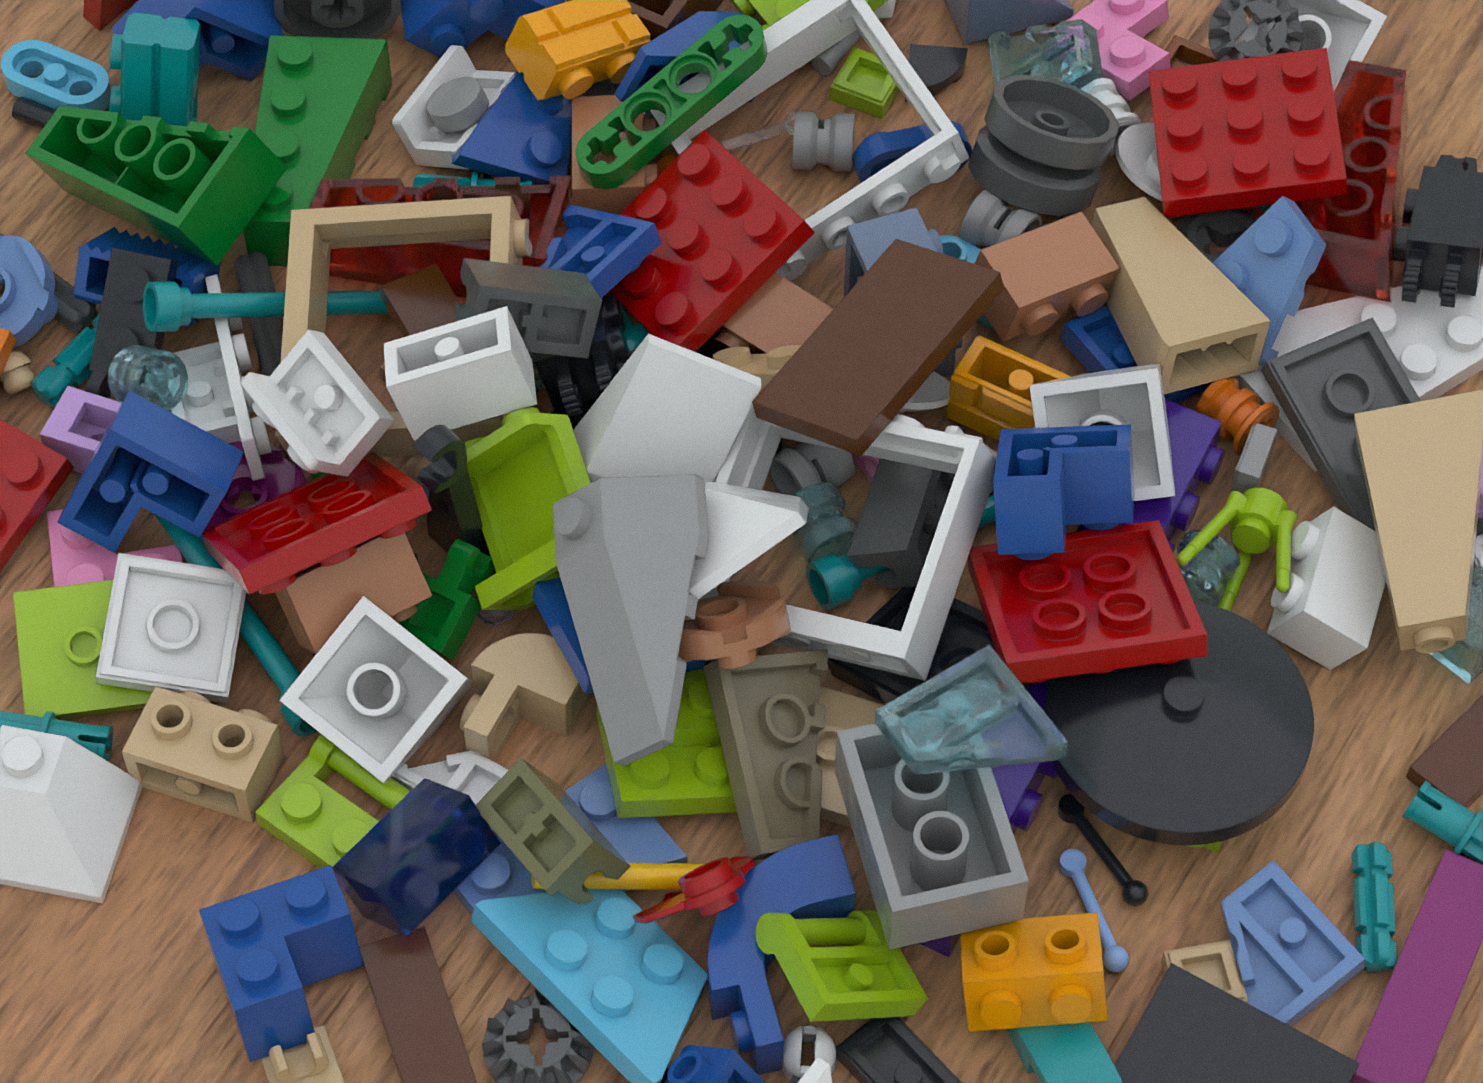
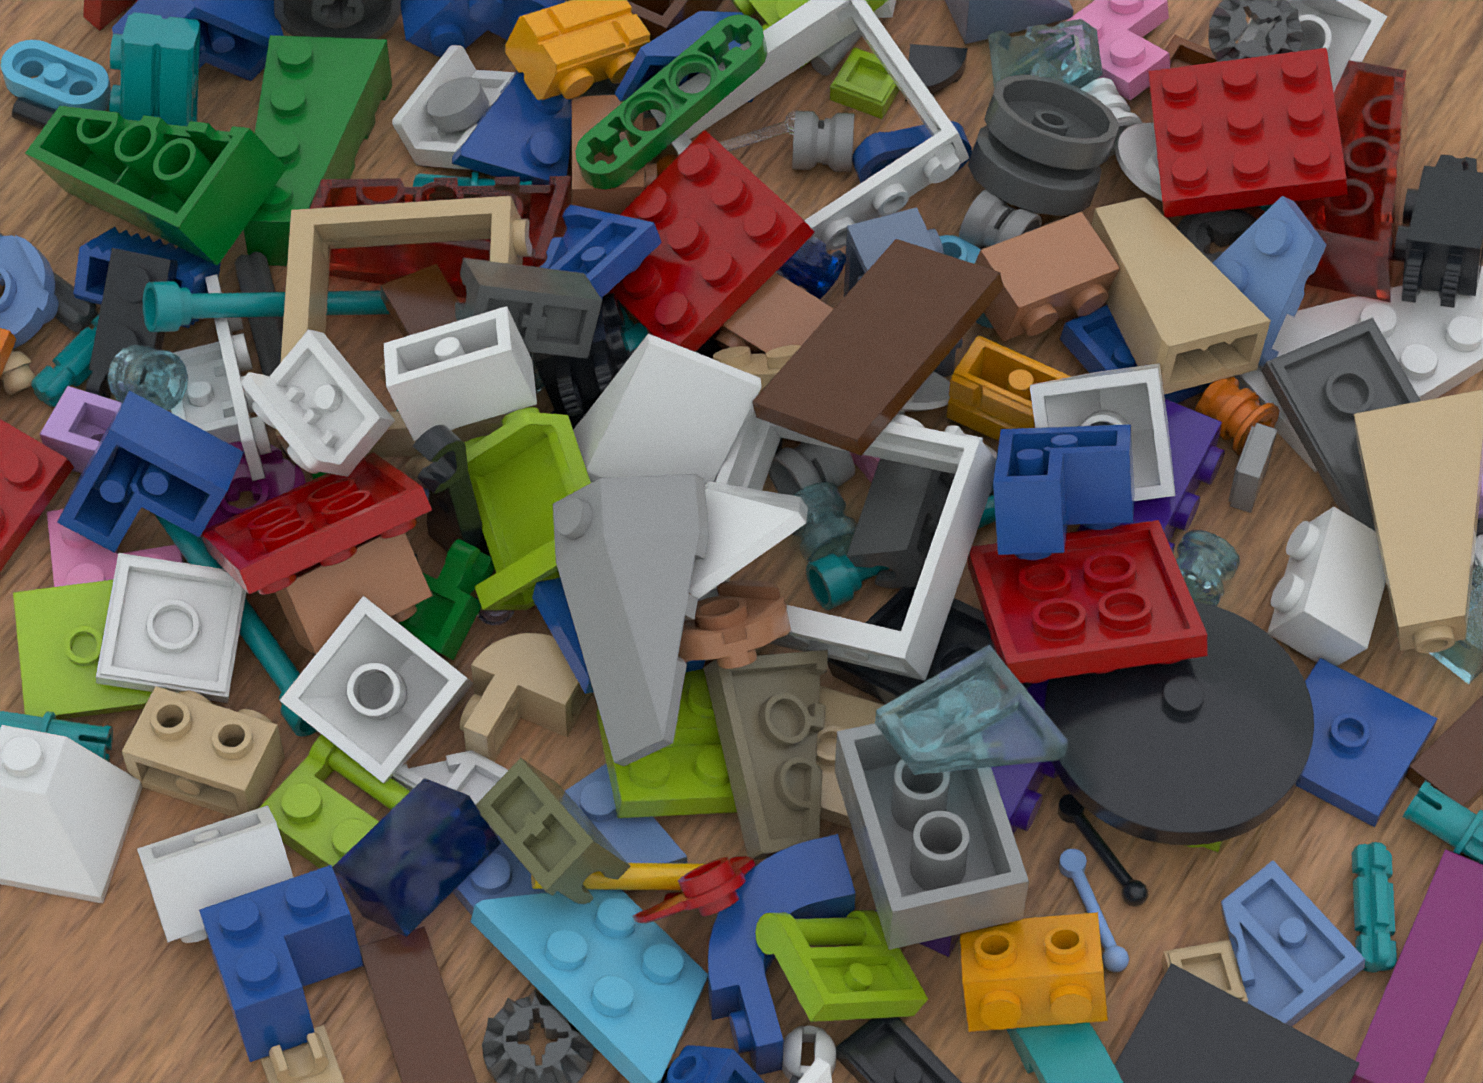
lime plant [1176,488,1297,611] -> none
none -> white brick [137,805,294,943]
none -> clear blue bush [776,236,847,300]
none -> blue plate [1297,658,1438,827]

